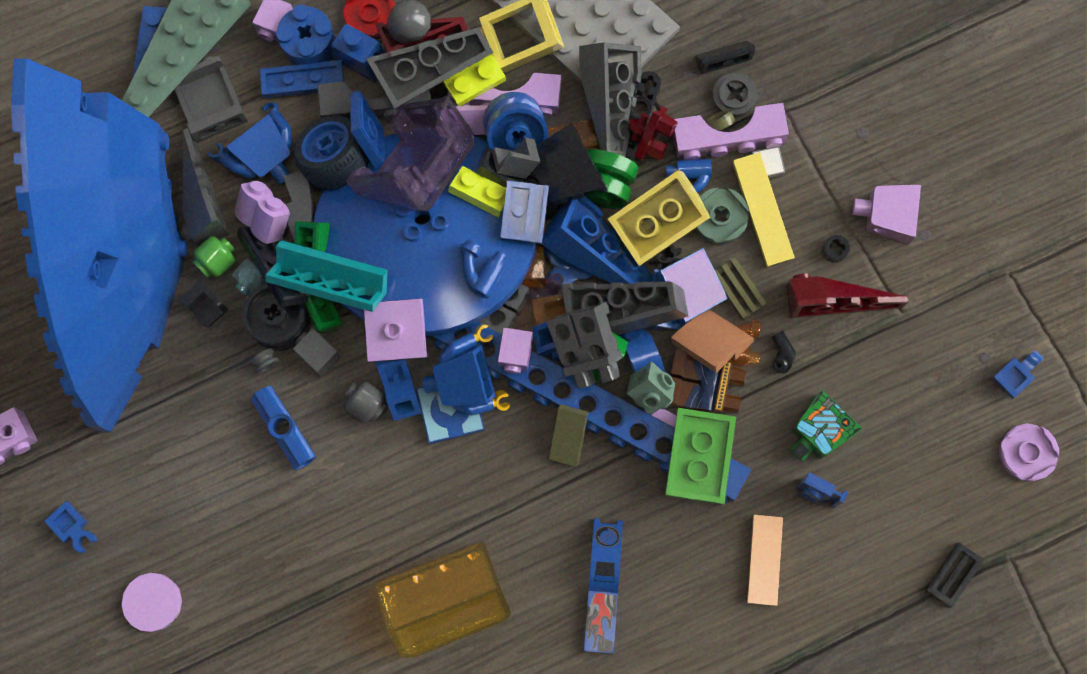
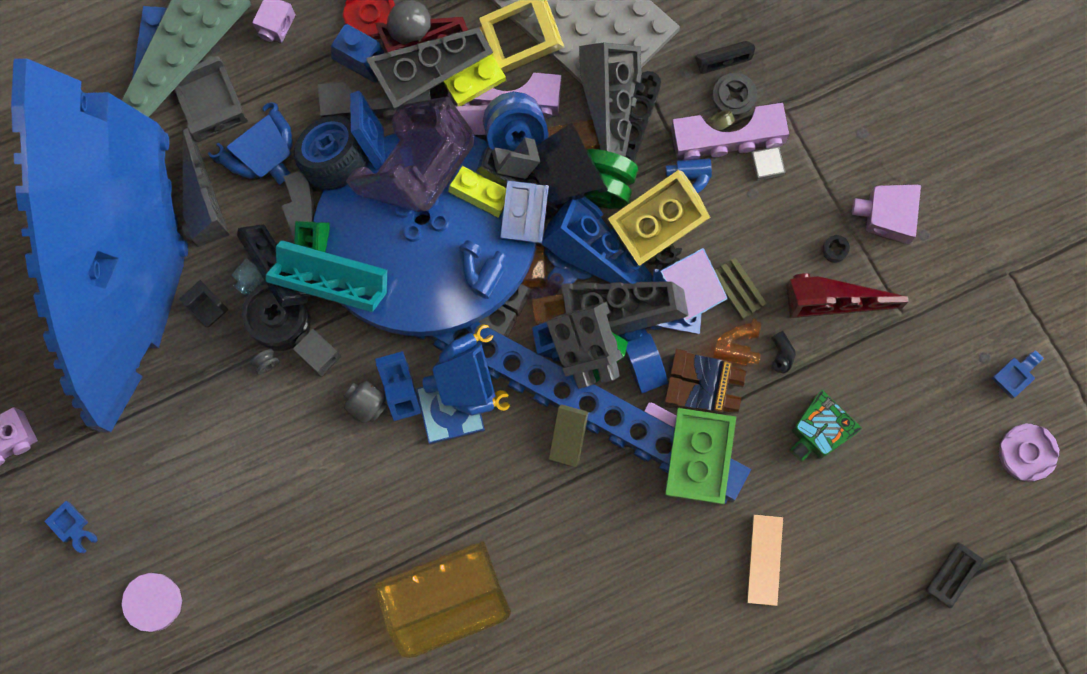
bright green head [193,236,235,278] -> none
lavender brick [234,181,290,244] -> none
blue piece [250,385,317,471] -> none
blue plate [260,60,344,98] -> none
blue brick [276,4,336,65] -> none
green slope [304,280,343,332] -> none
lavender plate [364,299,427,362] -> none
lavender brick [498,328,533,374] -> none
piece [584,518,623,653] -> none
sand green brick [627,361,675,415] -> none
dark red hips [628,106,678,160] -> none
nougat slope [671,309,754,373] -> none
sand green plate [695,188,749,245] -> none
light yellow tile [732,152,795,268] -> none
blue plate [796,472,848,509] -> none

